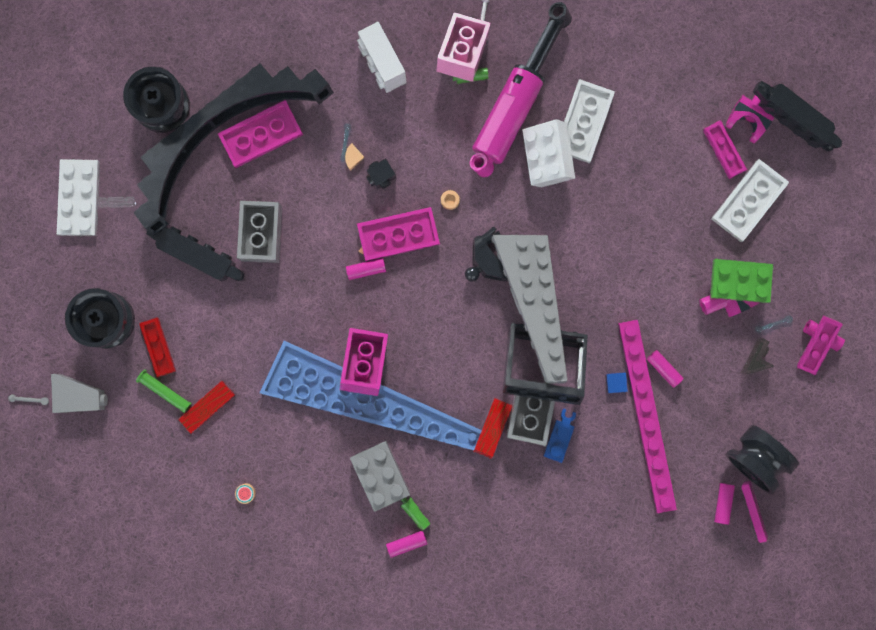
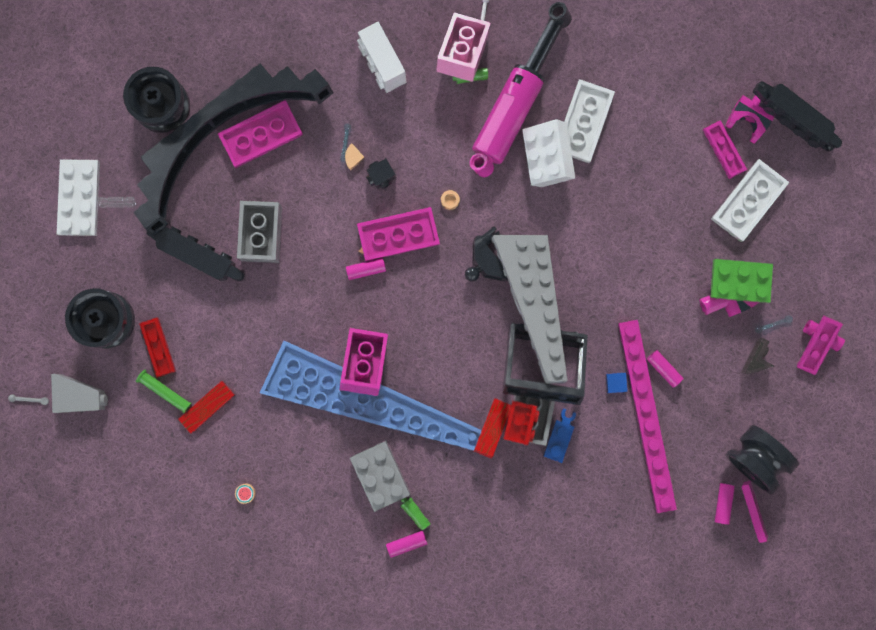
none -> red bracket [503,400,539,445]

